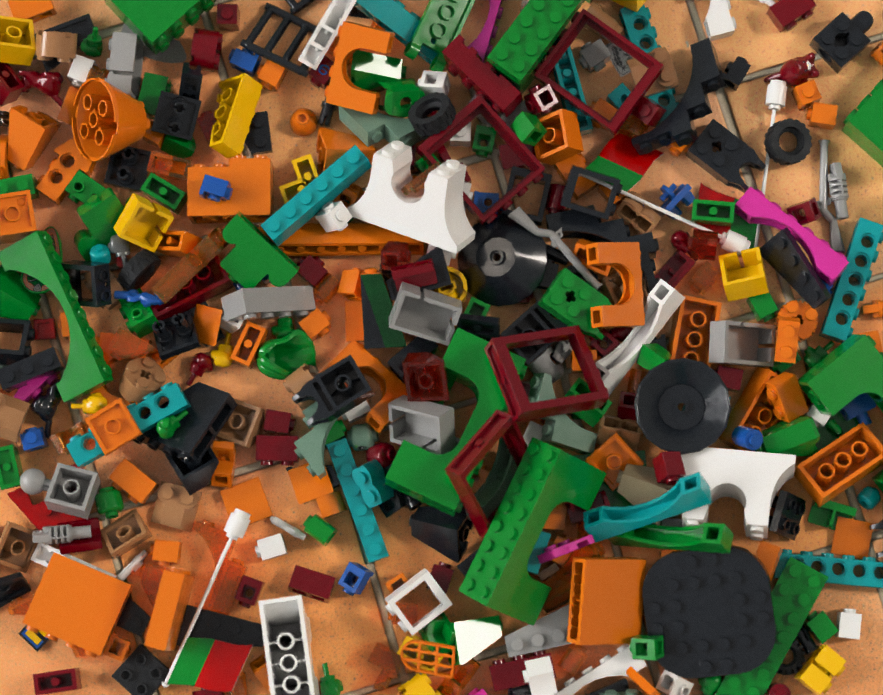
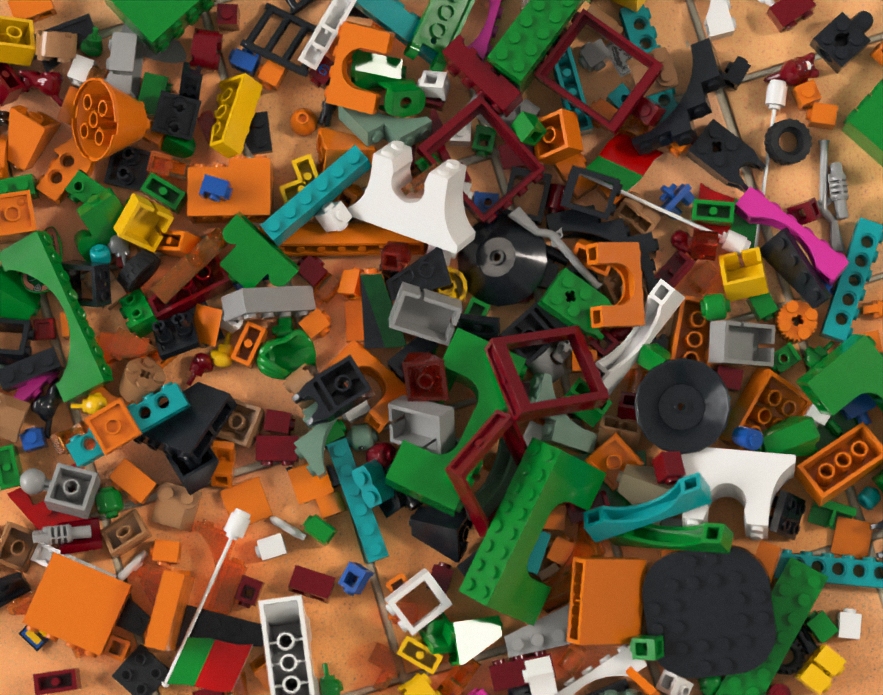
blue animal [114,289,166,308] -> none
green piece [157,409,188,439] -> none
dark red panel [391,258,437,291] -> none
orange window [400,640,456,678] -> none
black tyre [408,92,456,136] -> none
dark red brick [524,84,559,115] -> none
dark pink wing [537,534,595,564] -> none
orange brick [765,372,809,423] -> none
orange brick [774,316,800,363] -> none
none -> green head [700,293,731,321]

